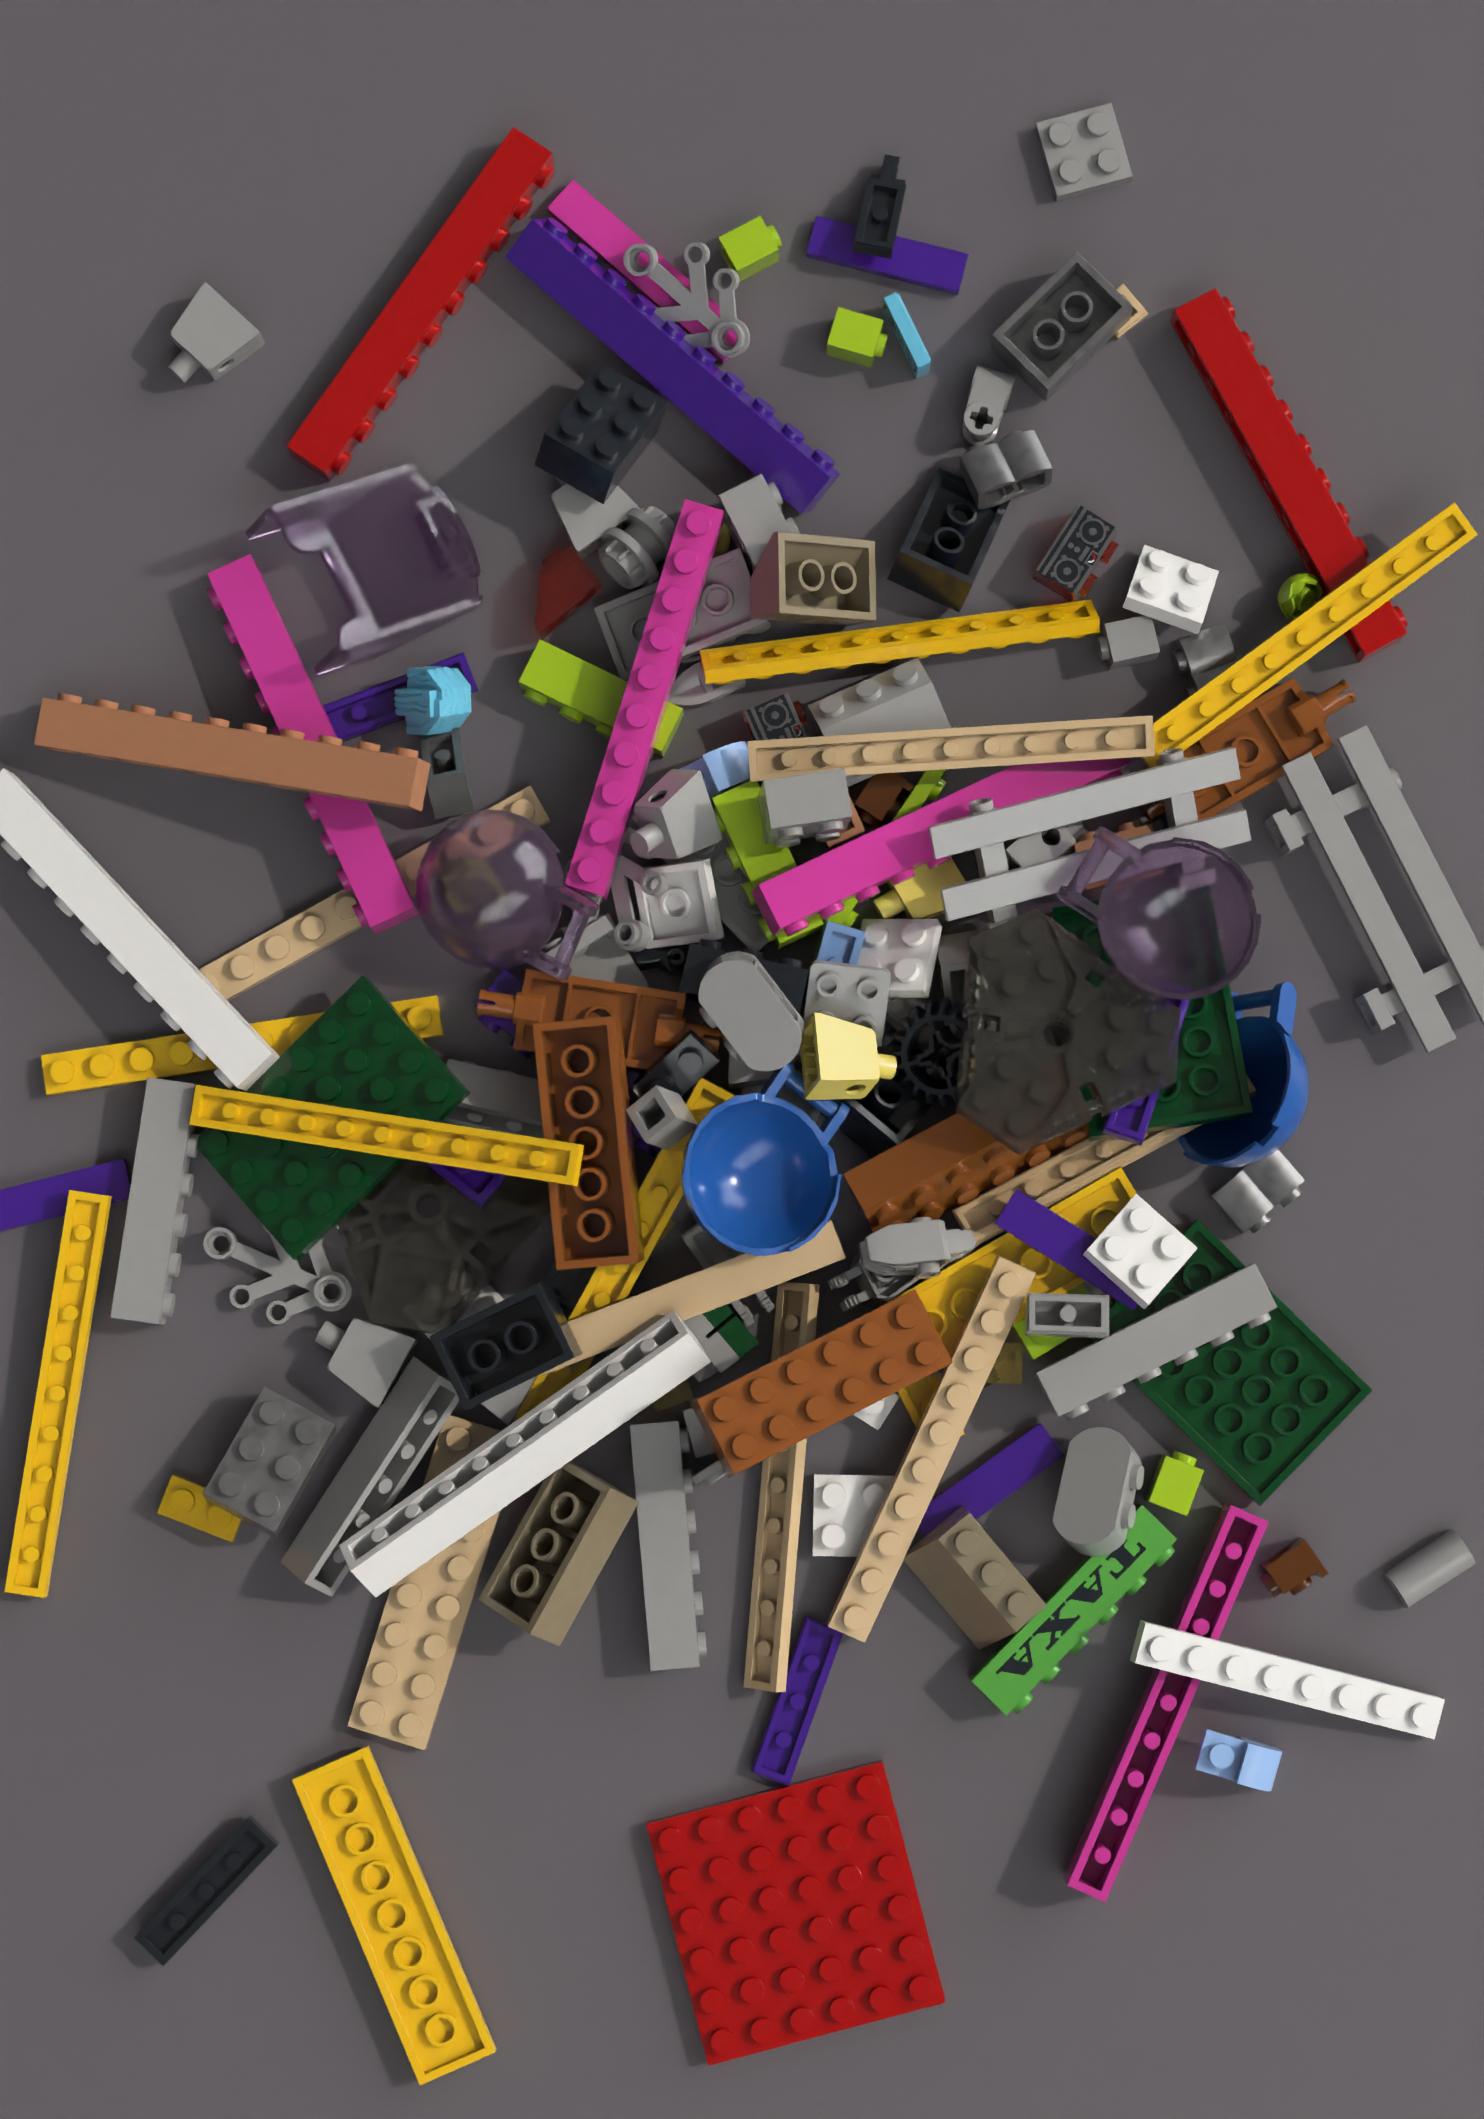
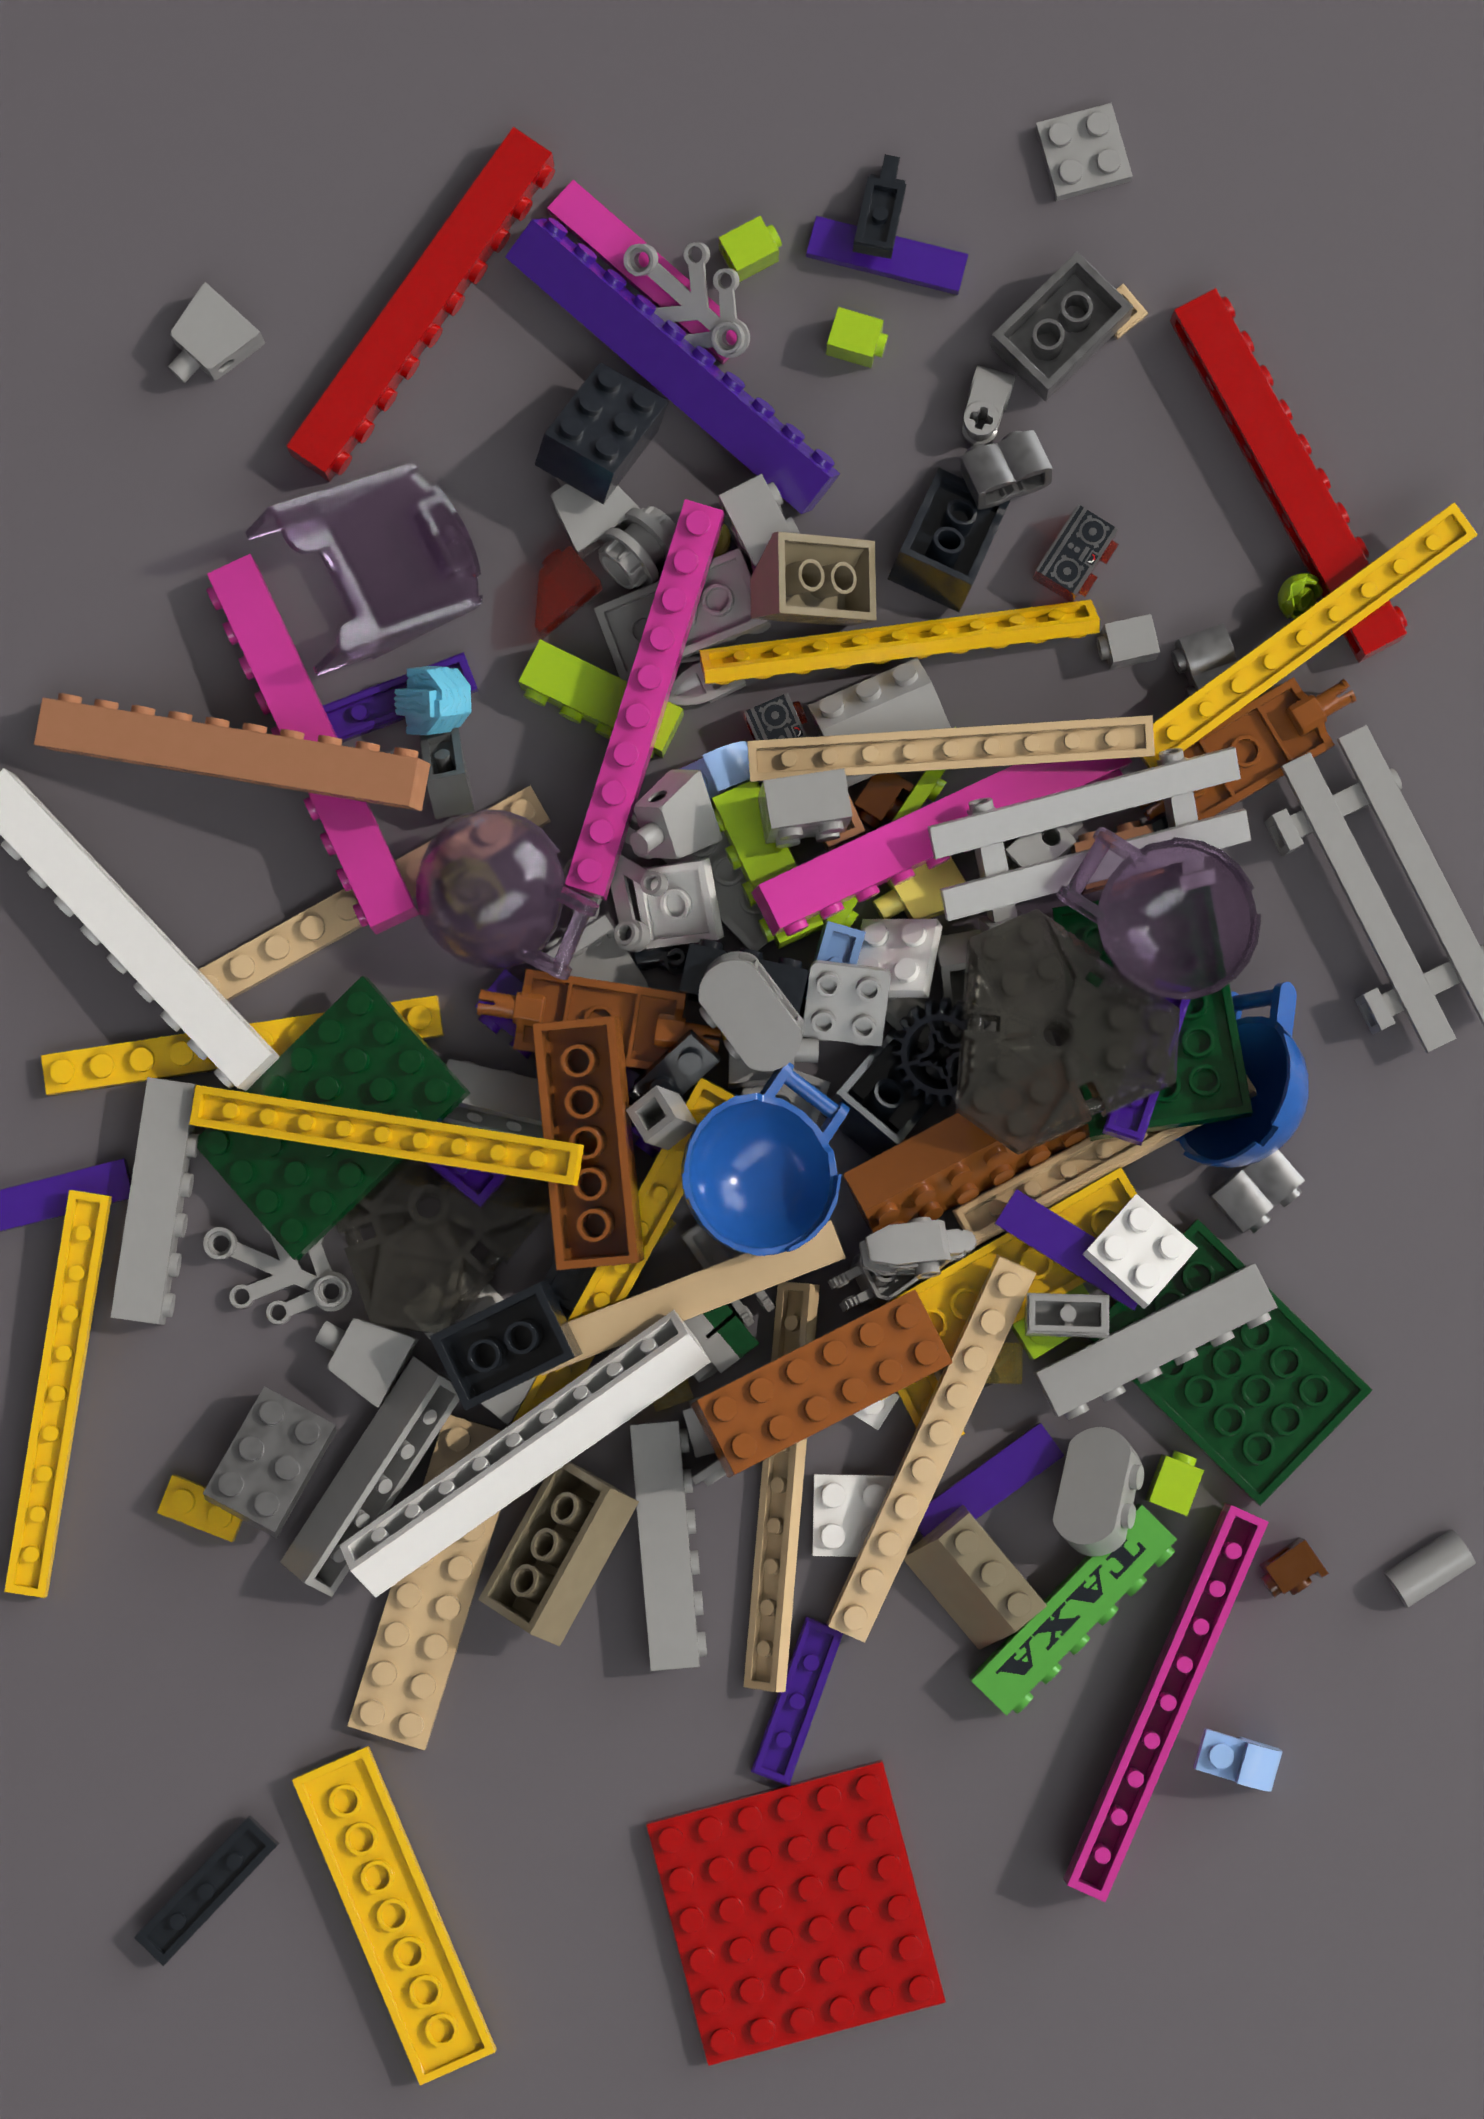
light yellow torso [800,1012,897,1100] -> none
medium azure tile [882,292,931,379] -> none
white plate [1122,545,1219,634] -> none
white plate [1130,1620,1445,1739] -> none

